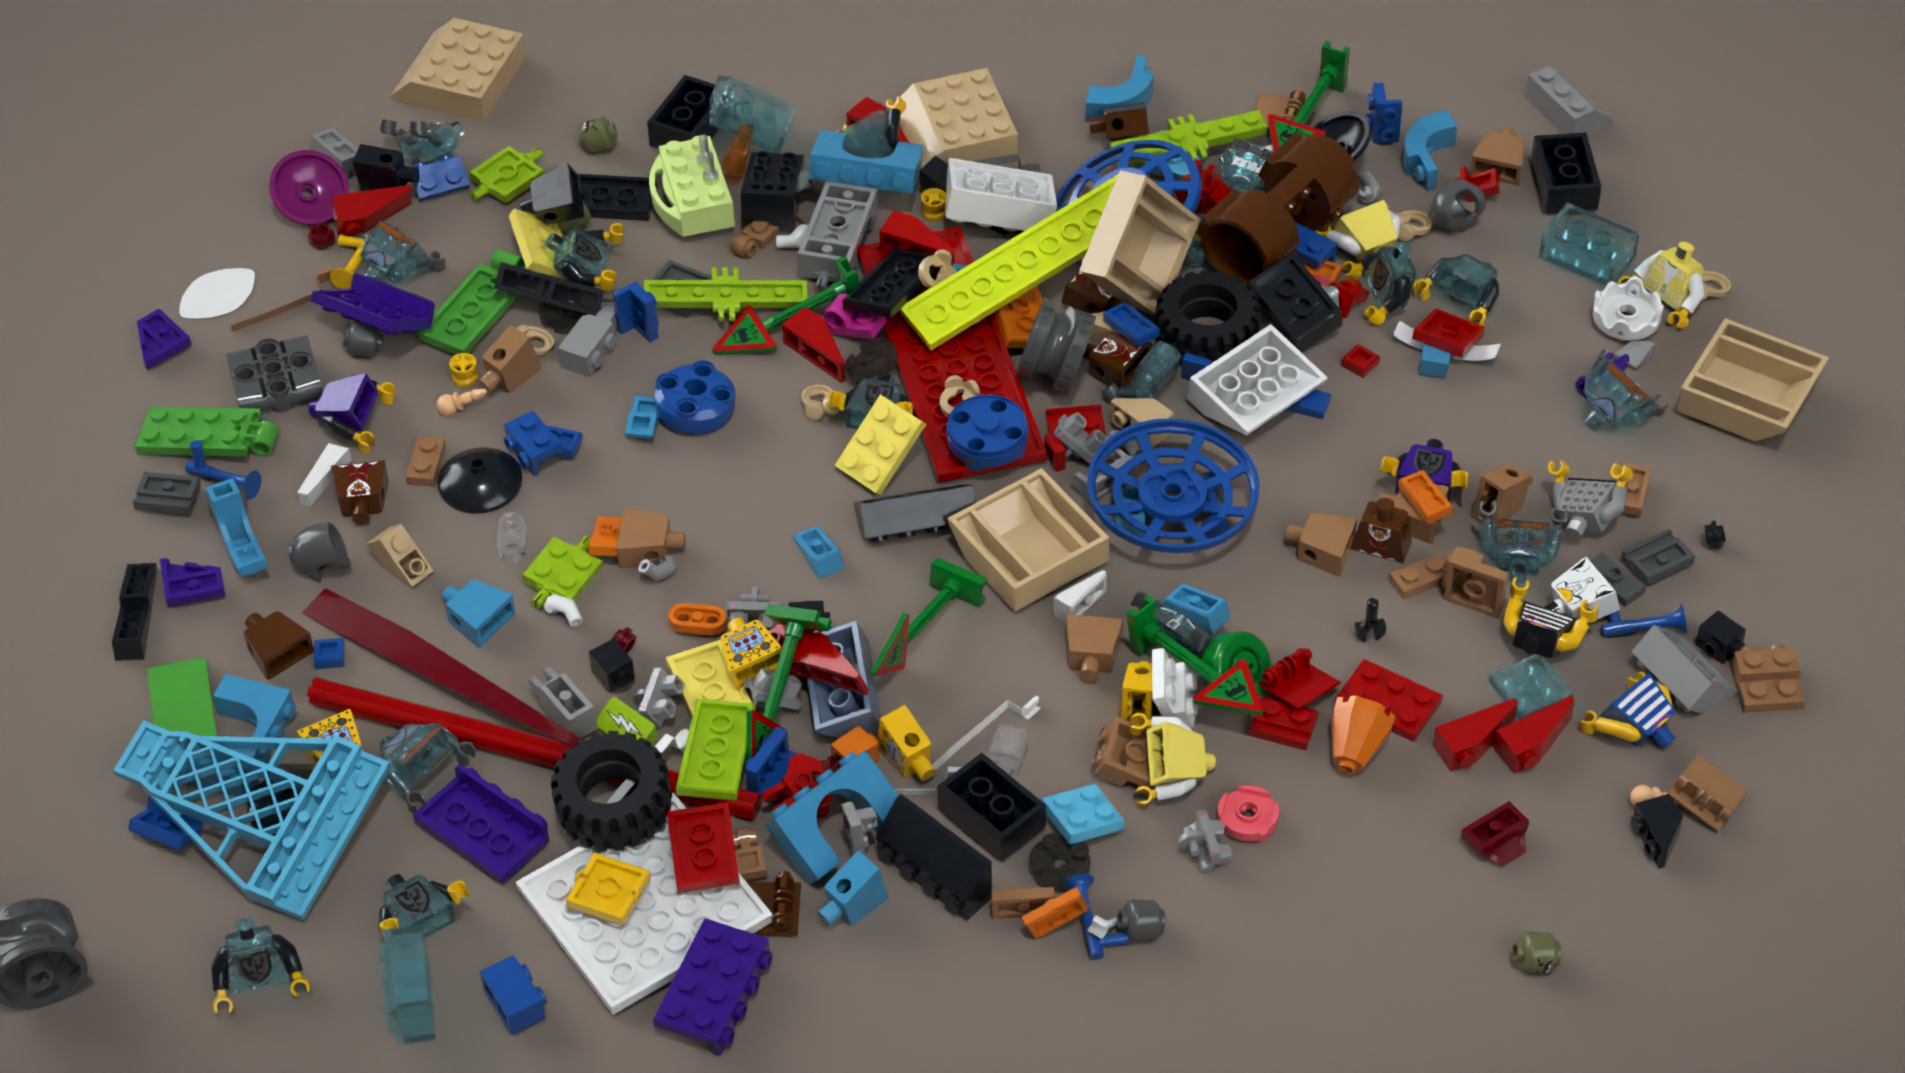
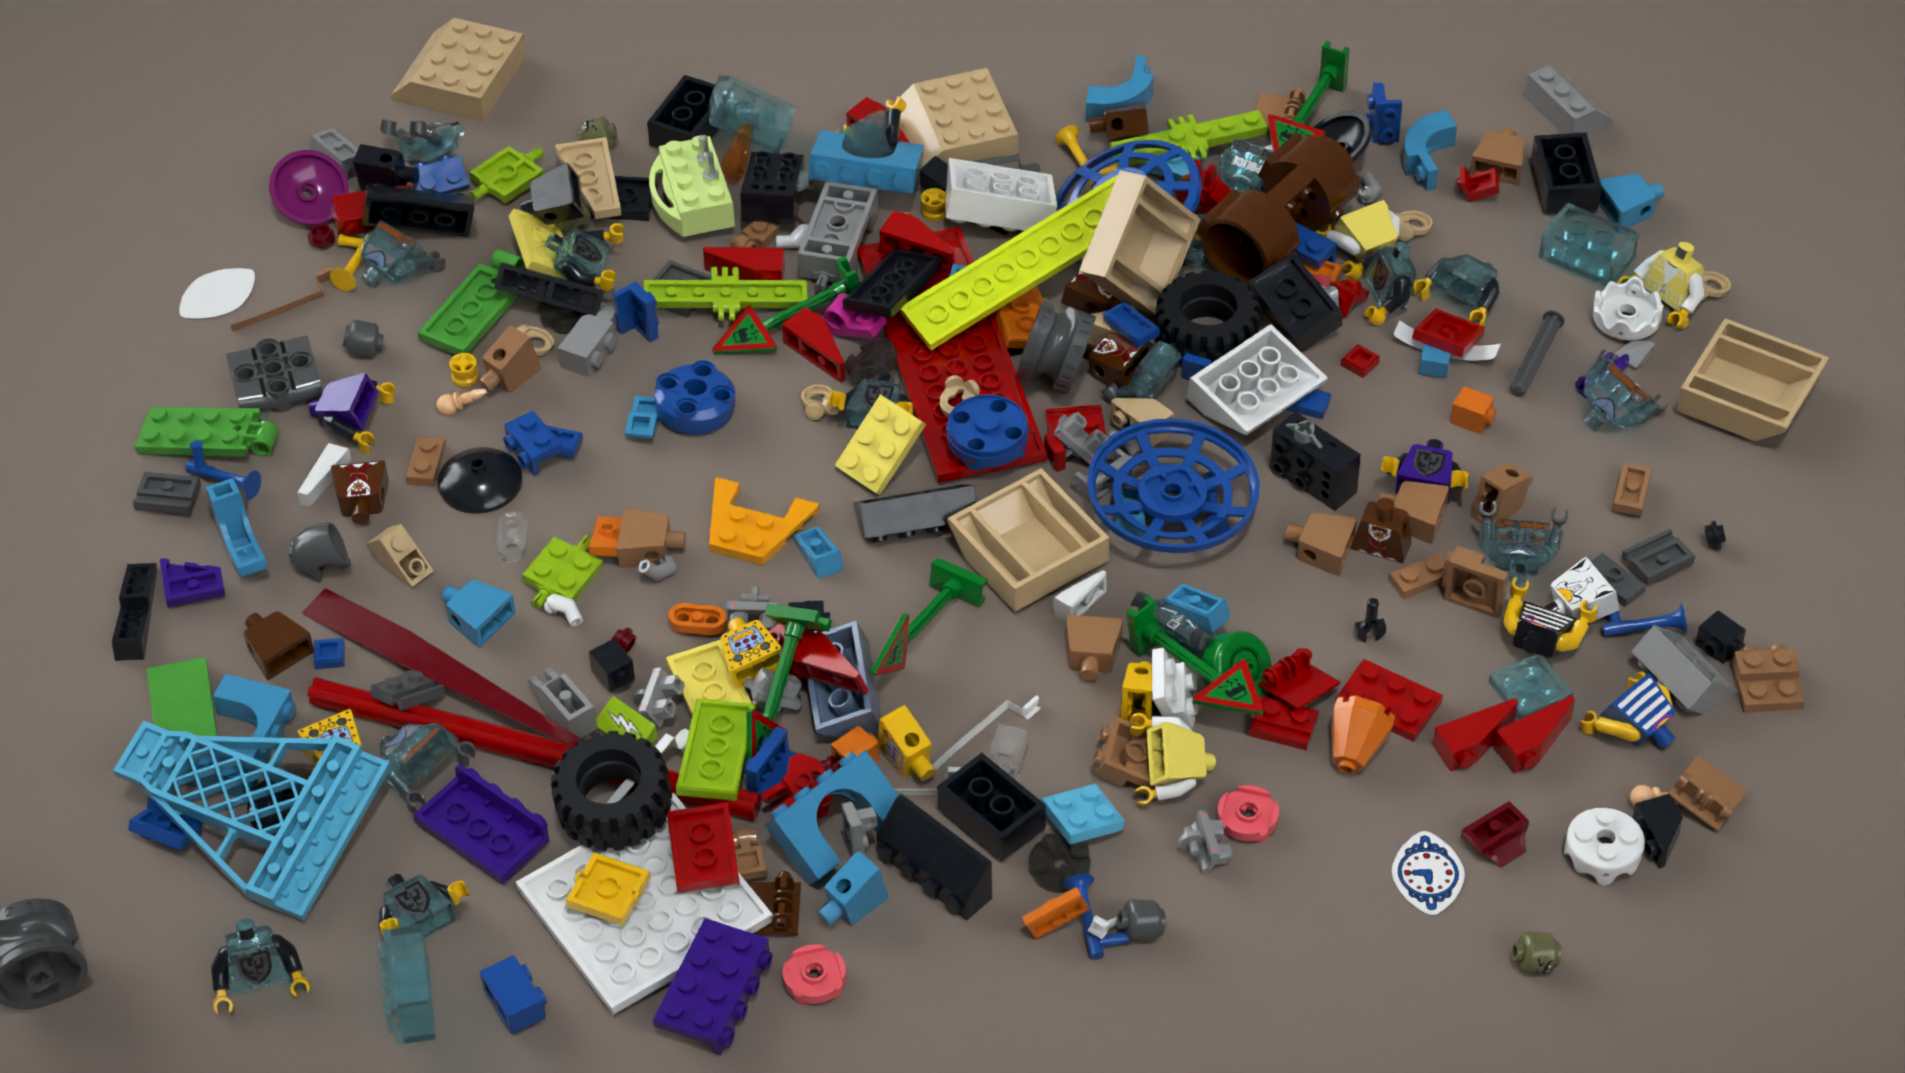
dark purple wing [136,309,191,370] -> none
dark purple bracket [311,274,435,335] -> none
tan piece [918,249,958,288] -> none
medium nougat plate [991,886,1055,919] -> none
orange plate [1398,470,1454,524] -> none
dark grey piece [1427,179,1486,231] -> none
light grey torso [1548,460,1633,540] -> none
none -> black slope [362,184,475,237]
none -> dark grey plate [370,670,444,710]
none -> tan wing [555,137,621,219]
none -> red slope [703,247,785,280]
none -> light orange wing [709,477,820,565]
none -> coral plate [782,944,846,1005]
none -> yellow piece [1055,125,1118,188]
none -> black piece [1270,411,1361,511]
none -> sticker [1392,831,1465,915]
none -> orange brick [1450,386,1497,434]
none -> dark grey axle [1510,310,1565,396]
none -> white plate [1564,808,1645,886]
none -> dark azure torso [1599,174,1664,232]

